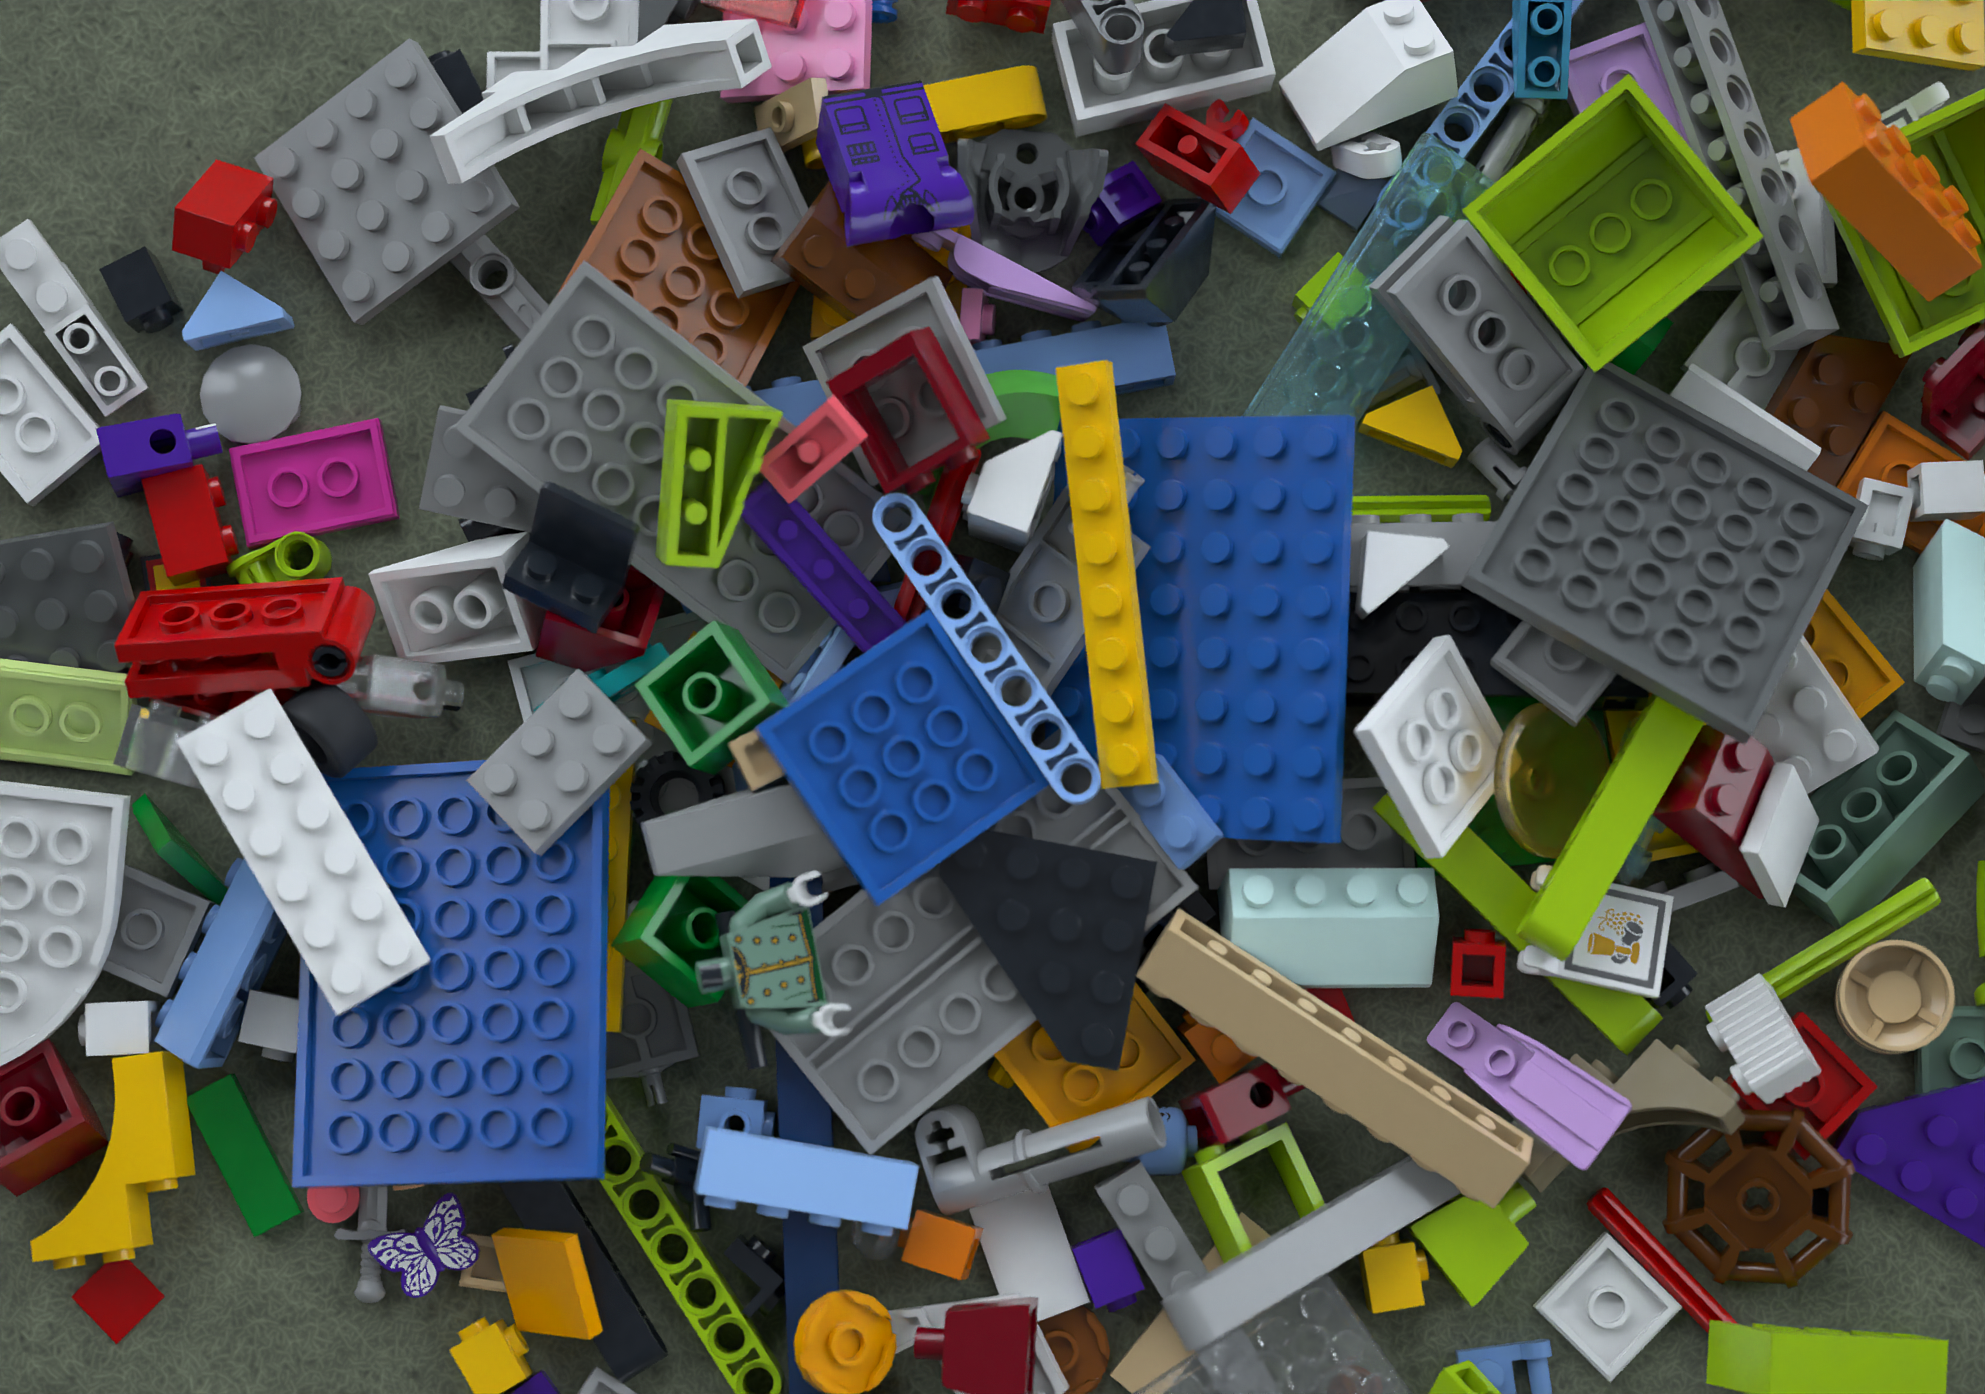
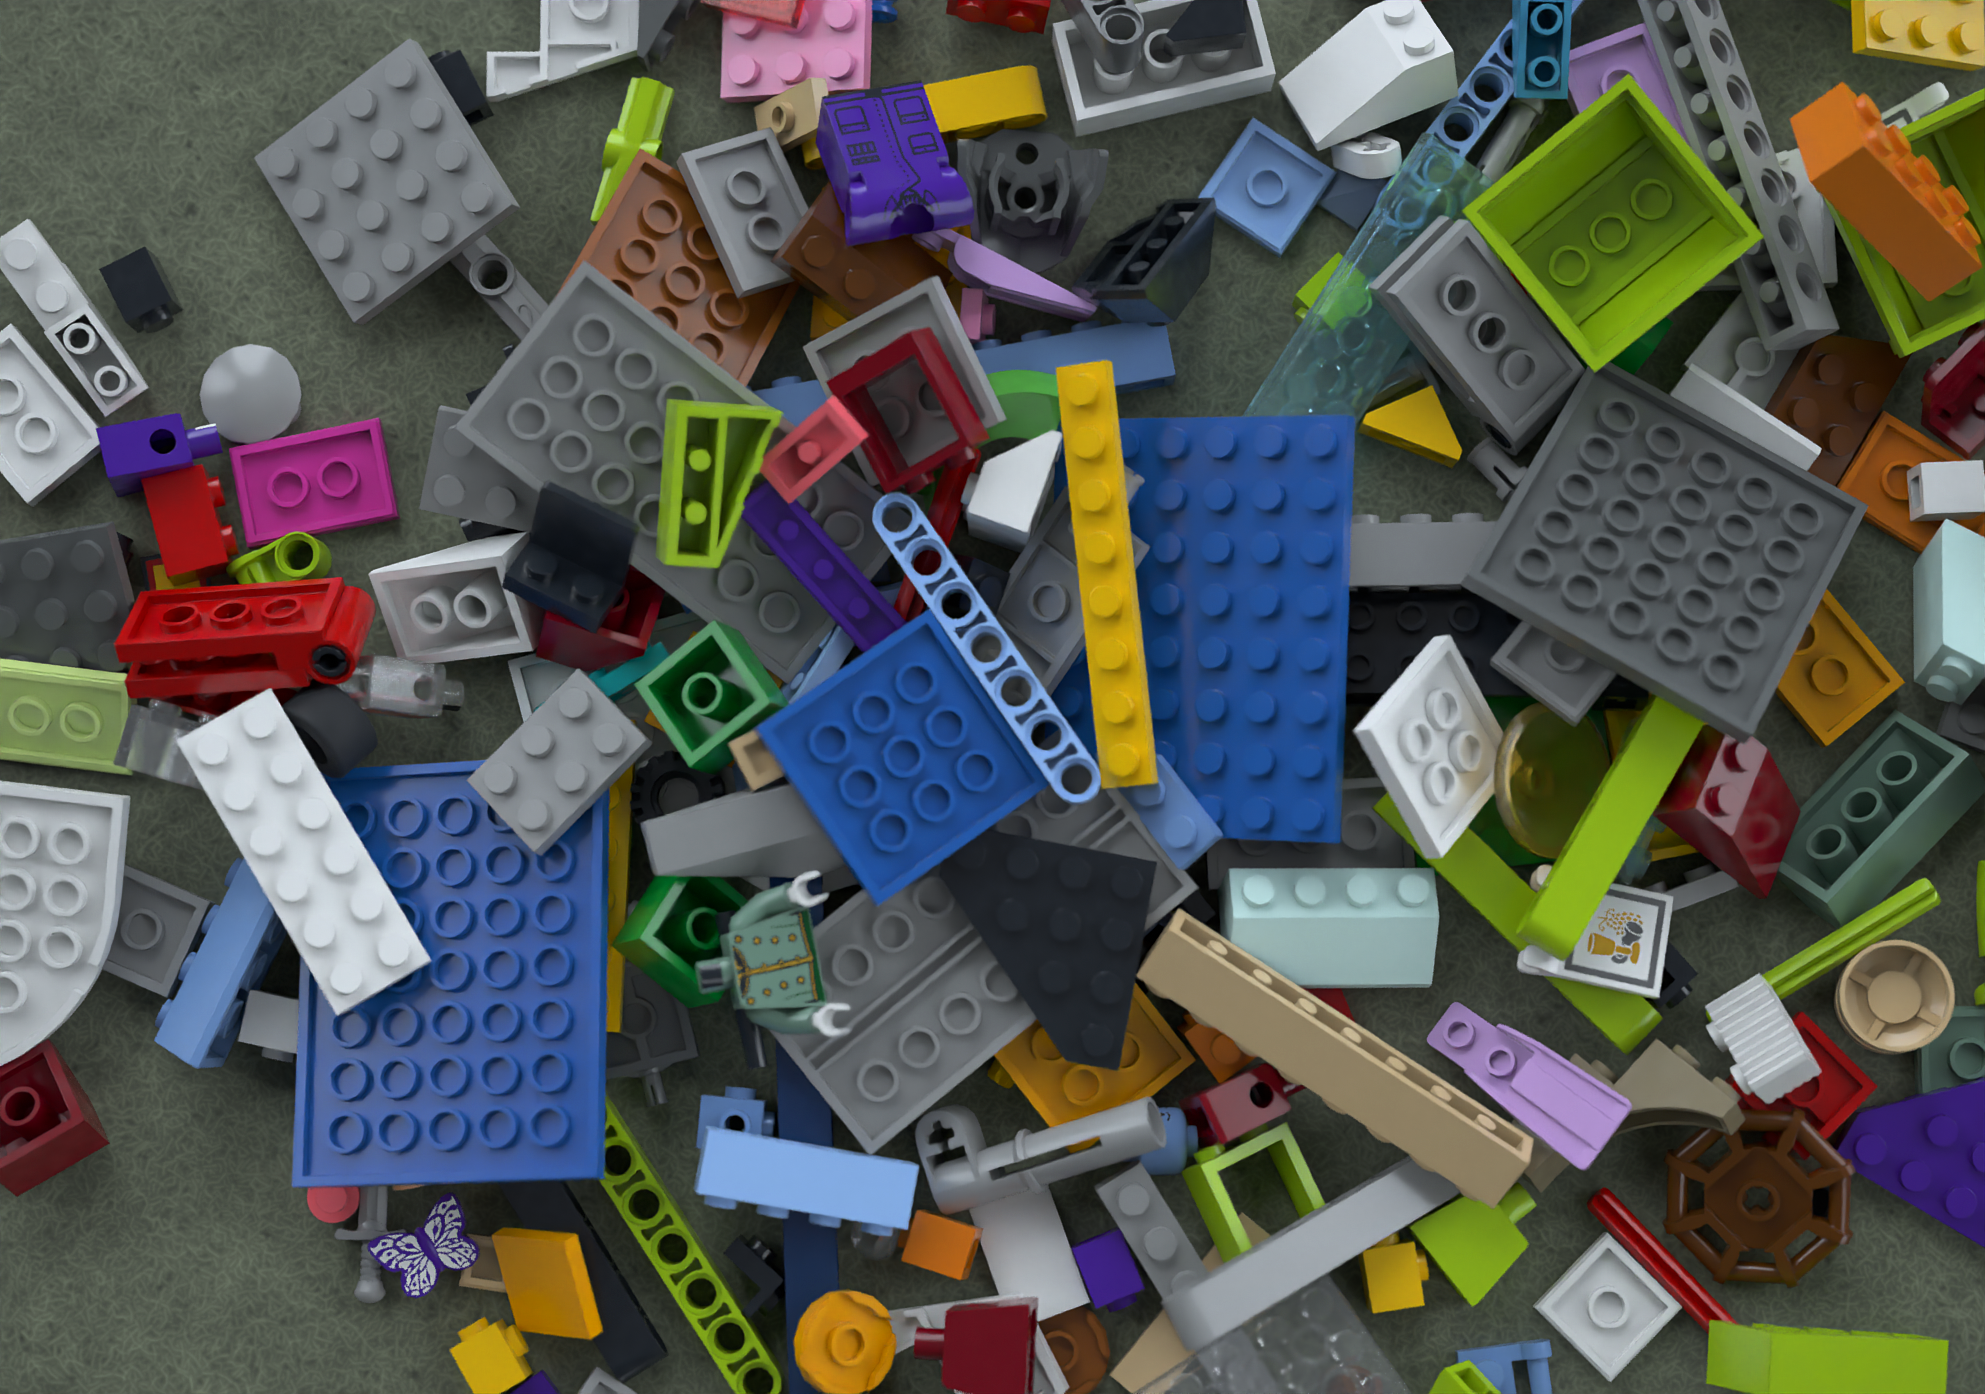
yellow arch [30,1051,196,1270] -> none
red piece [71,1259,165,1344] -> none
white brick [78,1001,161,1056] -> none
green tile [131,793,229,905] -> none
red brick [172,159,278,274] -> none
light blue slope [182,271,294,351] -> none
green tile [187,1073,305,1237] -> none
white arch [430,19,772,184] -> none
black piece [639,1142,711,1232] -> none
dark purple bracket [1083,160,1162,246] -> none
red brick [1135,99,1261,214] -> none
lime axle [1352,495,1491,523] -> none
white slope [1355,531,1450,620] -> none
red brick [1450,929,1506,999] -> none
white tile [1740,762,1819,908] -> none
white plate [1752,636,1880,794] -> none
white bracket [1848,477,1915,560] -> none

